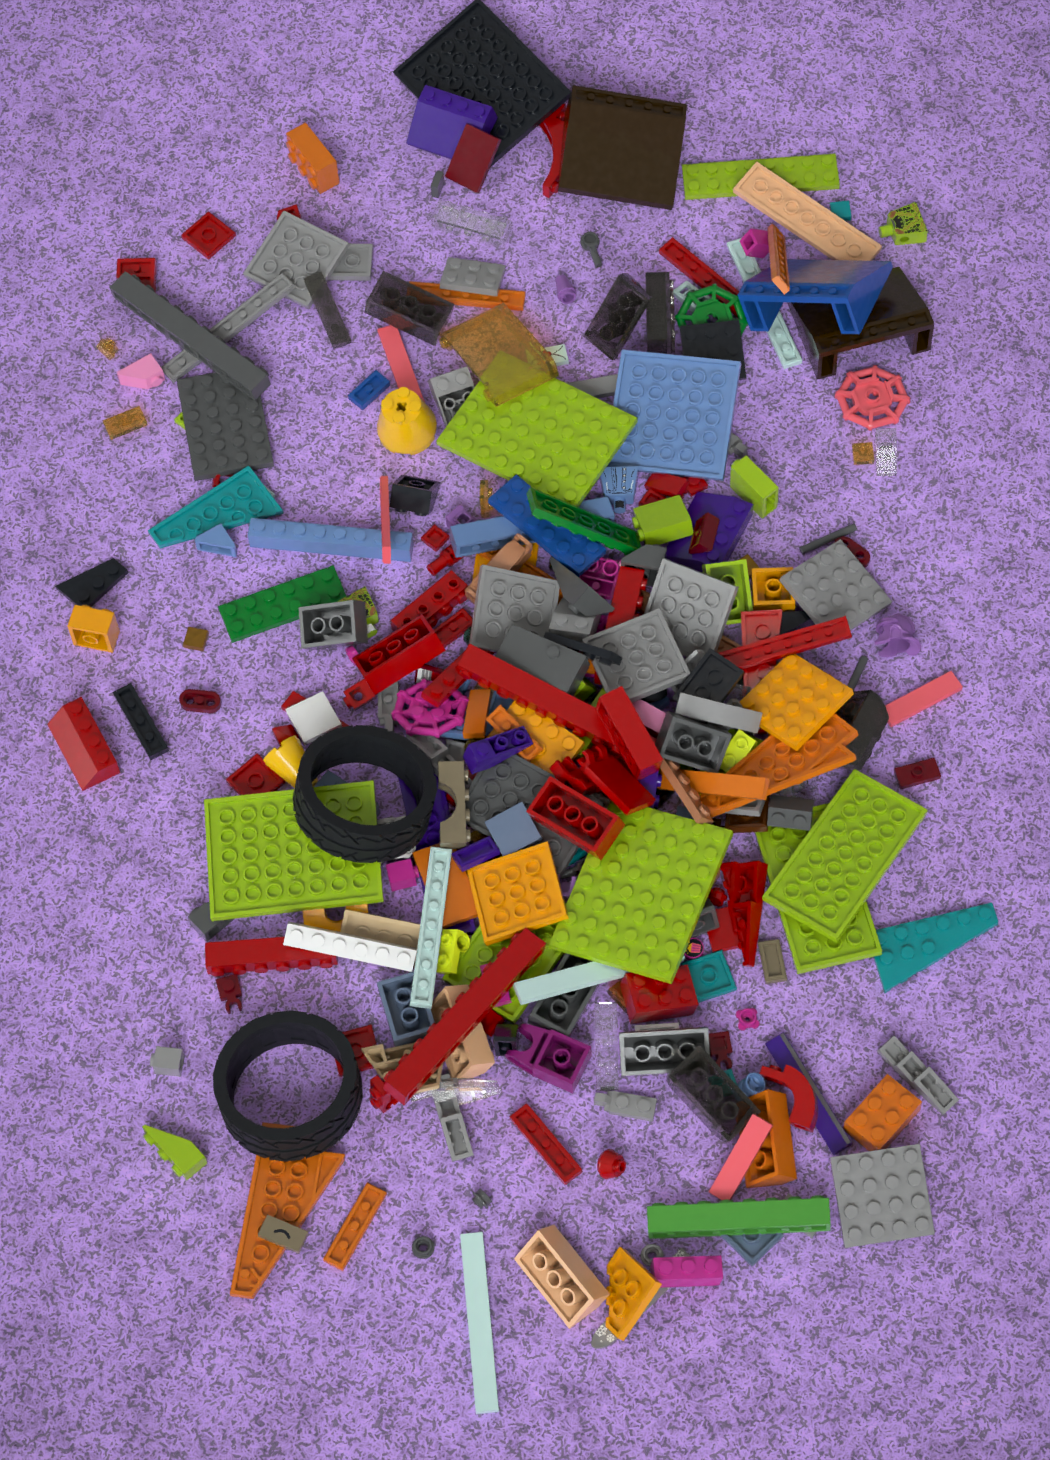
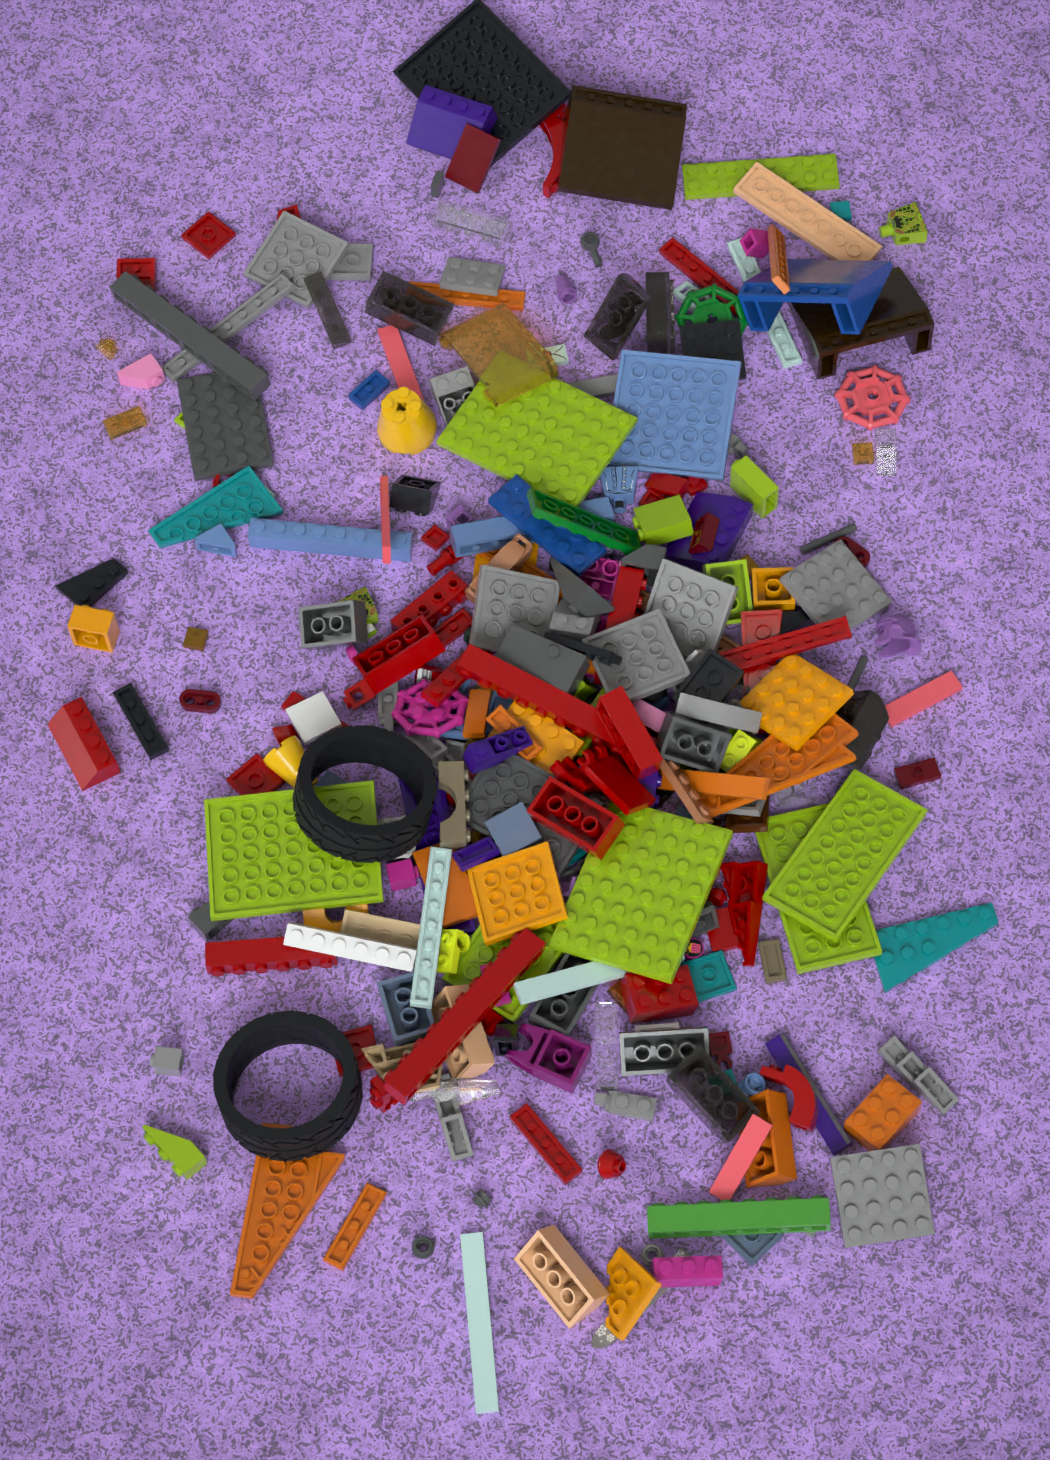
dark red plate [215,974,243,1014] -> none
green plate [218,565,346,643] -> none
dark tan tile [258,1214,309,1254] -> none
orange brick [286,122,339,194] -> none
clear yellow plate [479,480,494,518] -> none
dark pink plate [736,1008,759,1031] -> none
dark grey brick [767,795,814,831] -> none

